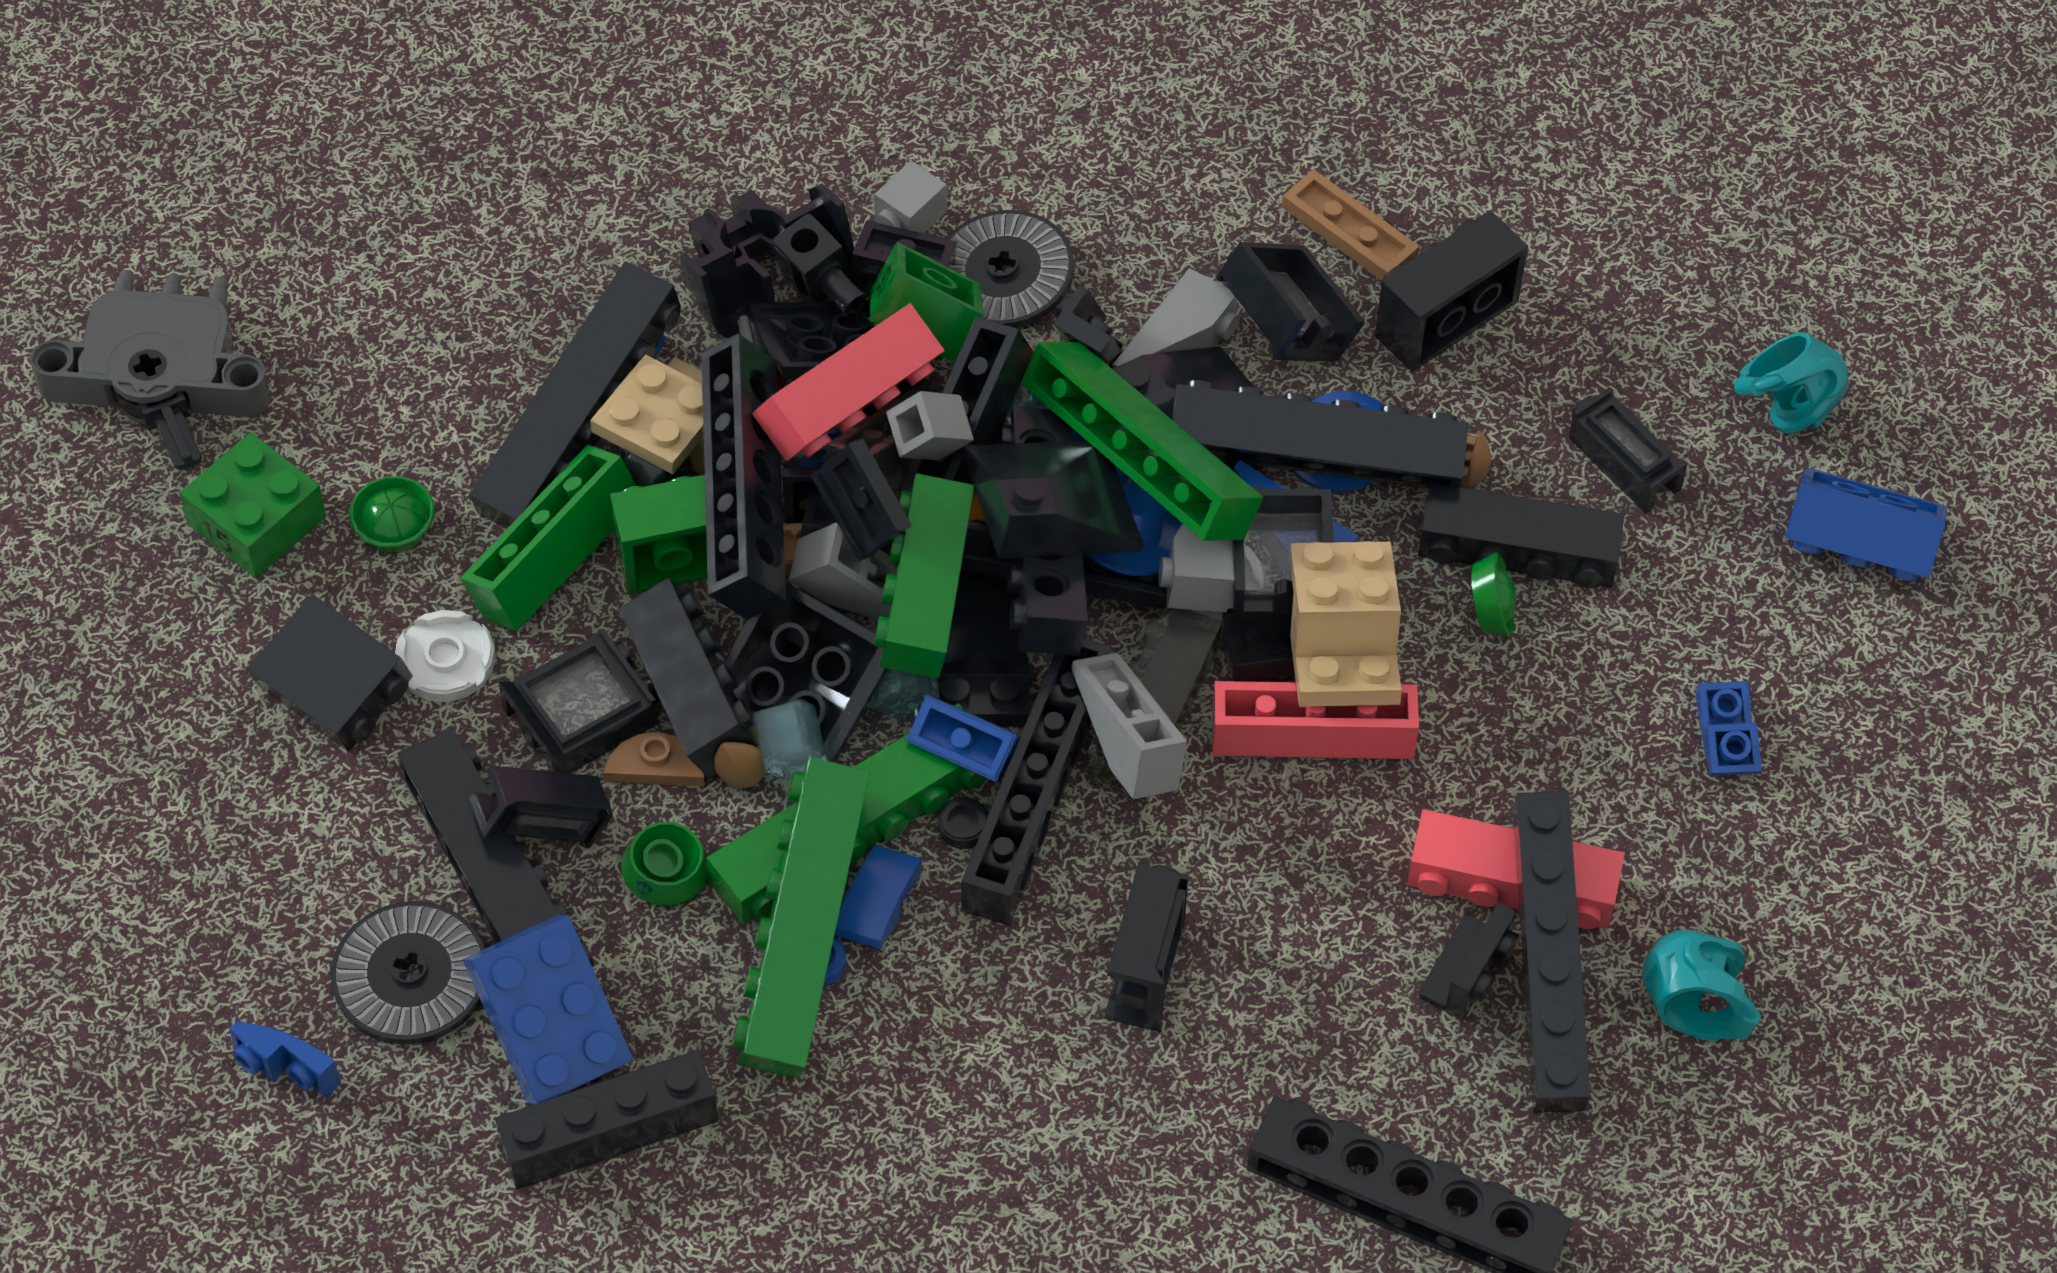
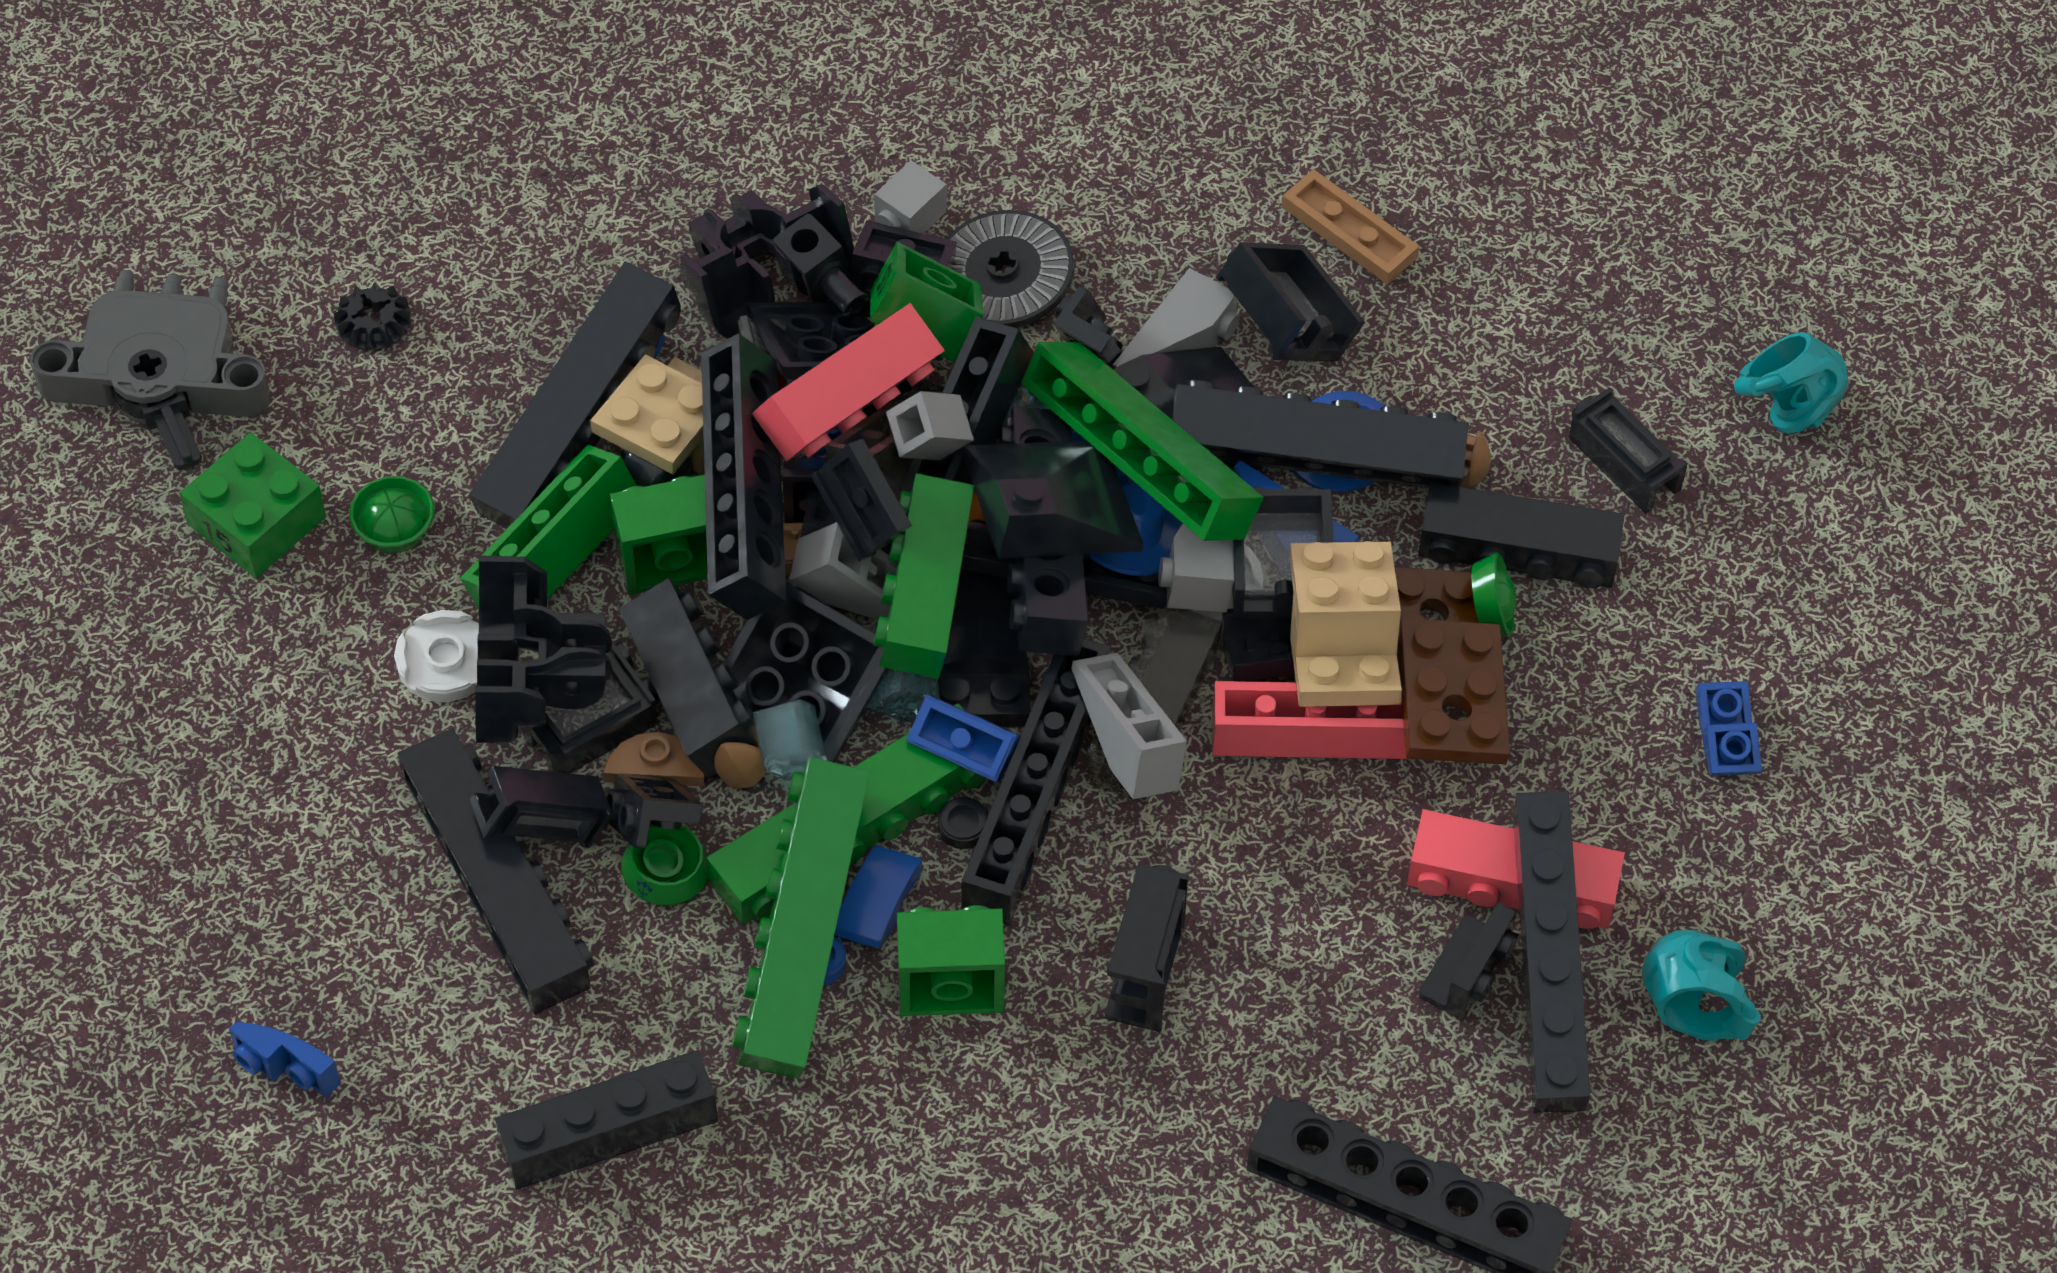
black brick [247,594,413,752] -> none
piece [331,901,485,1044] -> none
blue brick [462,915,634,1105] -> none
black brick [1375,210,1528,372] -> none
blue slope [1785,467,1948,581] -> none
none -> black gear [334,281,411,350]
none -> black piece [475,556,612,744]
none -> black bracket [606,774,703,849]
none -> green brick [897,905,1005,1017]
none -> reddish brown bracket [1395,567,1510,765]

